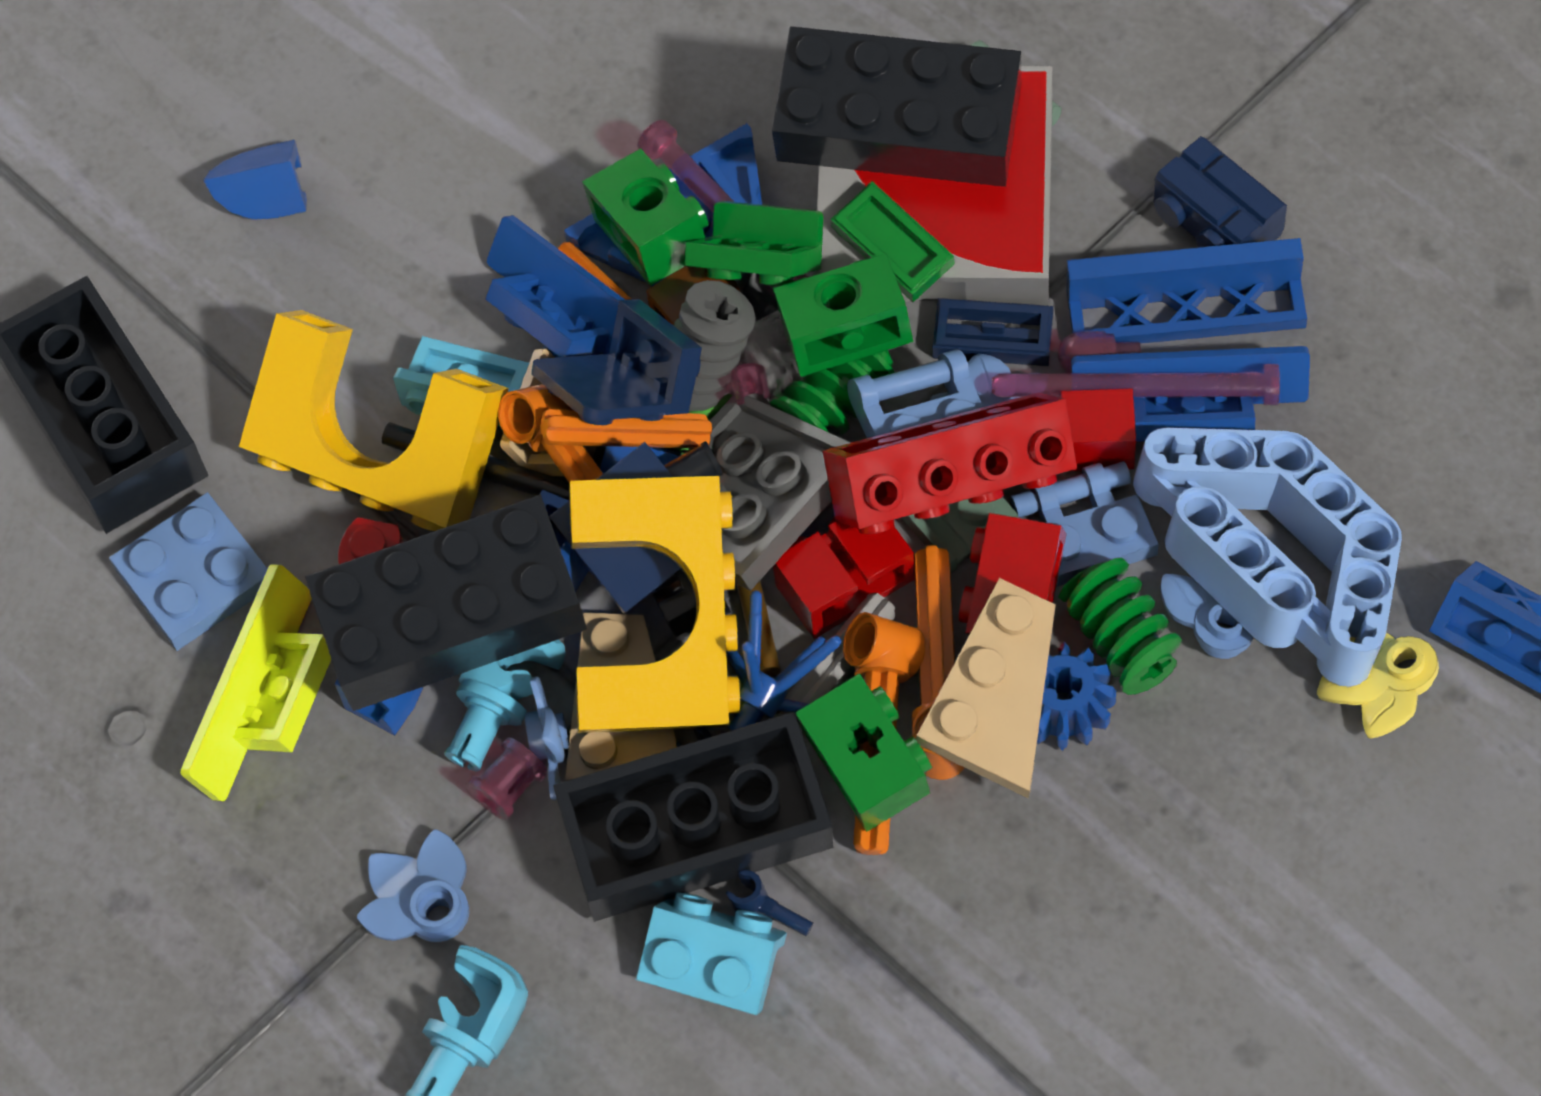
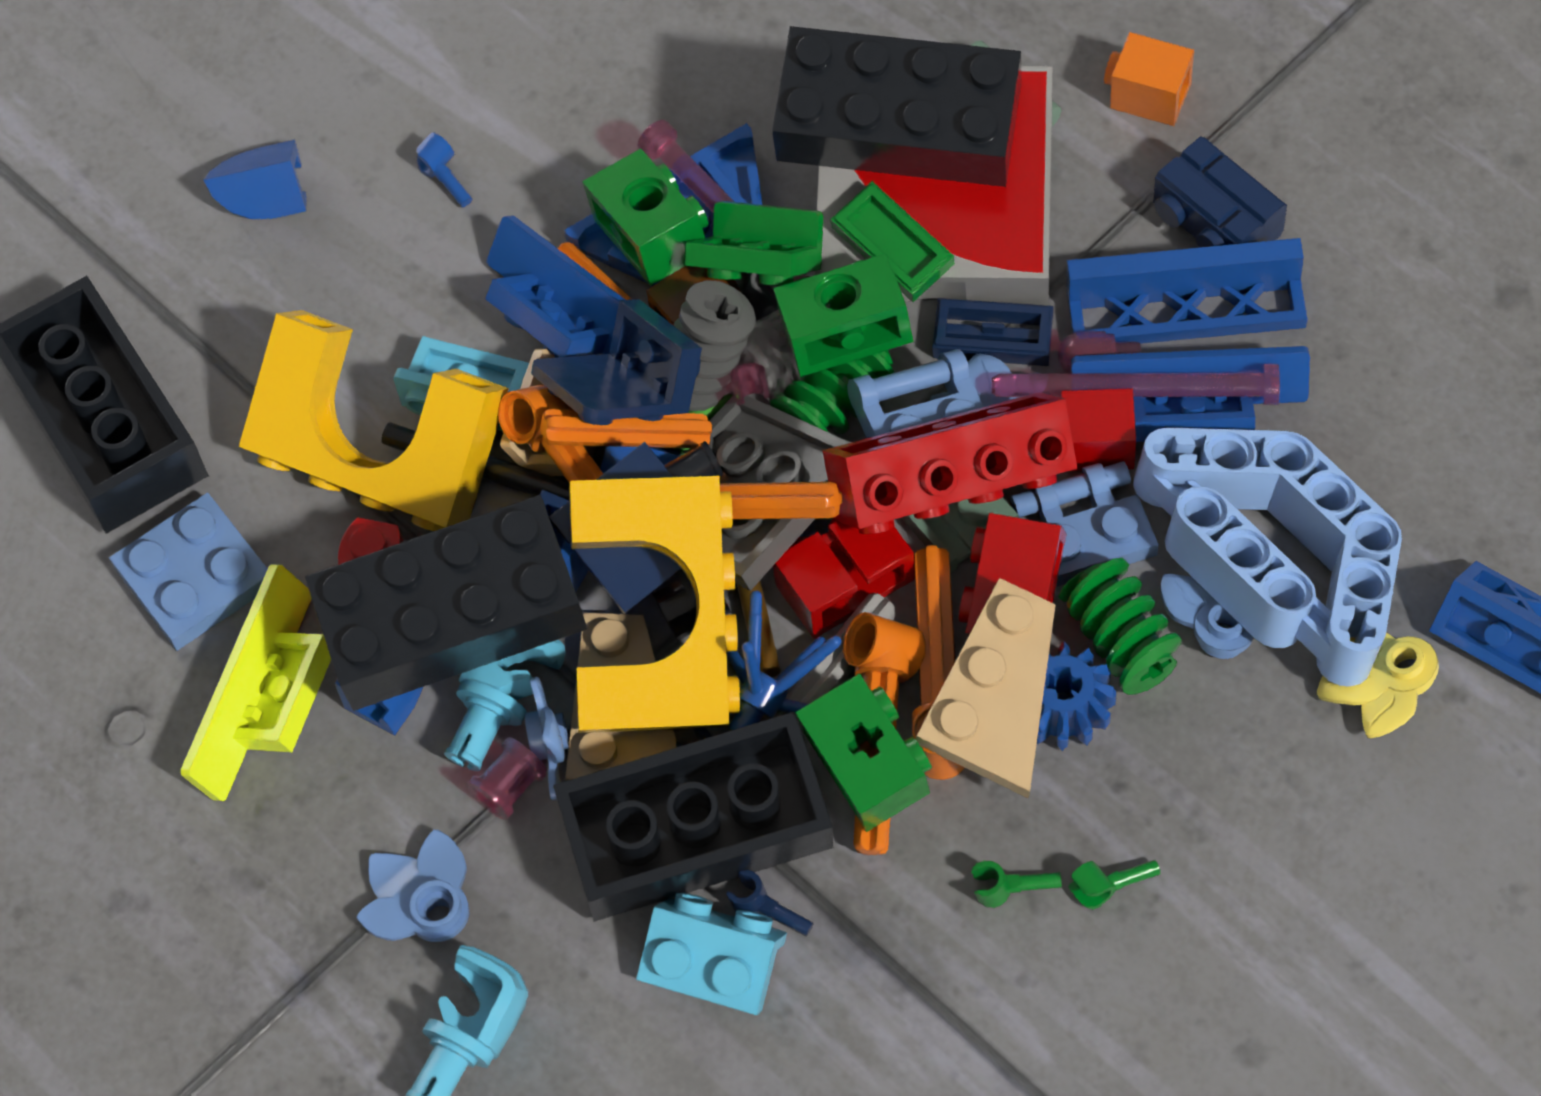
none -> blue hand [416,133,472,207]
none -> orange axle [720,482,843,519]
none -> green hand [971,861,1062,908]
none -> green hand [1068,860,1160,909]
none -> orange brick [1104,32,1194,126]

